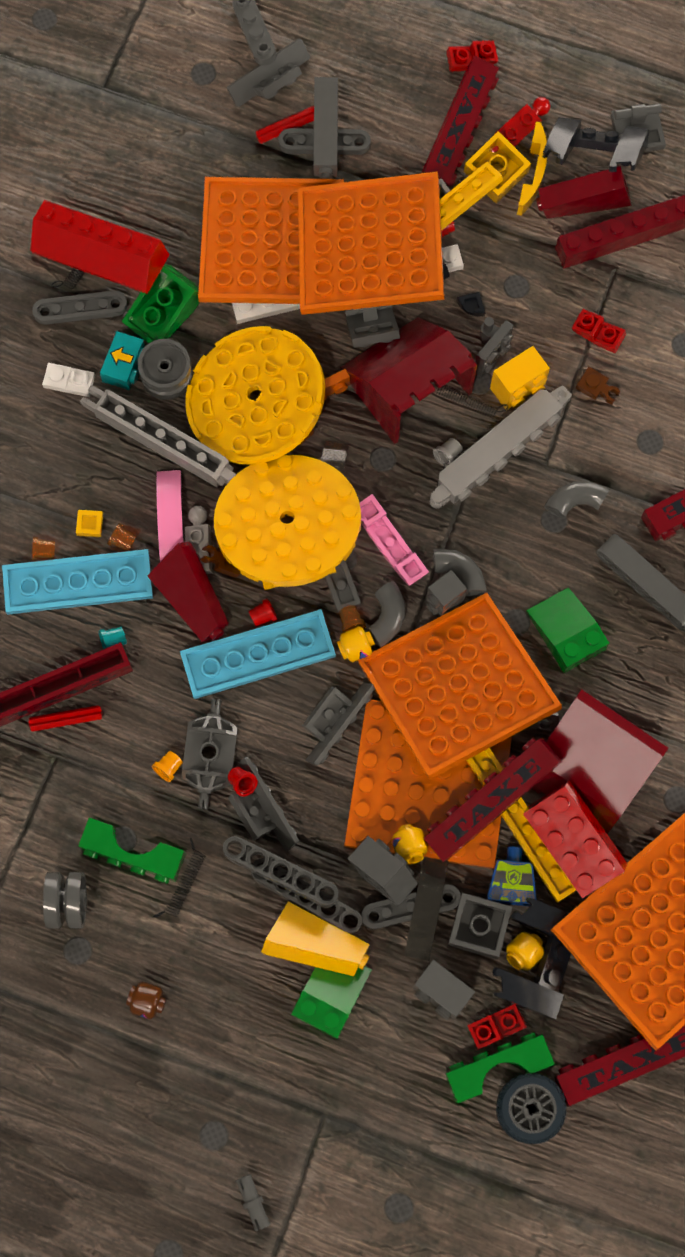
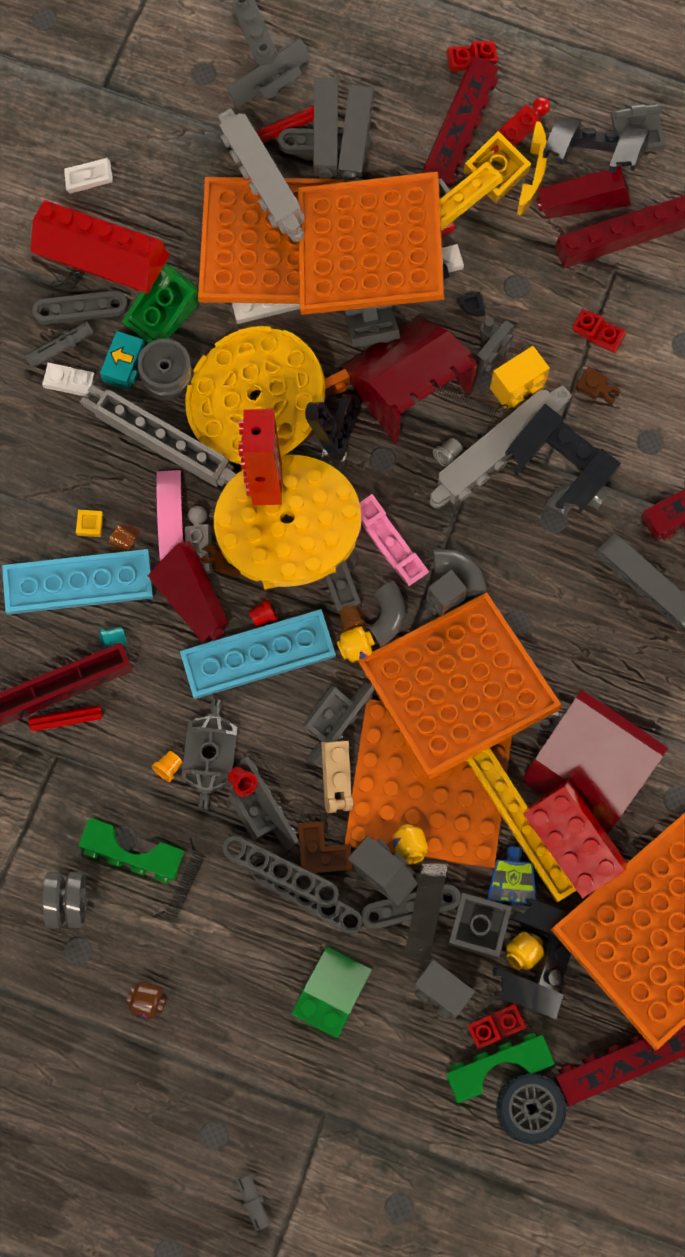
clear orange piece [32,536,55,561] -> none
yellow slope [261,901,370,977] -> none
dark red brick [424,738,563,862] -> none
green slope [526,587,610,673] -> none
none -> dark grey pin [24,321,94,369]
none -> white plate [64,158,113,193]
none -> light grey hinge [219,109,305,242]
none -> red brick [238,409,282,506]
none -> reddish brown plate [298,822,353,874]
none -> black beam [305,394,361,454]
none -> tan plate [321,740,353,813]
none -> dark grey slope [338,85,374,179]
none -> black wedge [505,404,621,513]

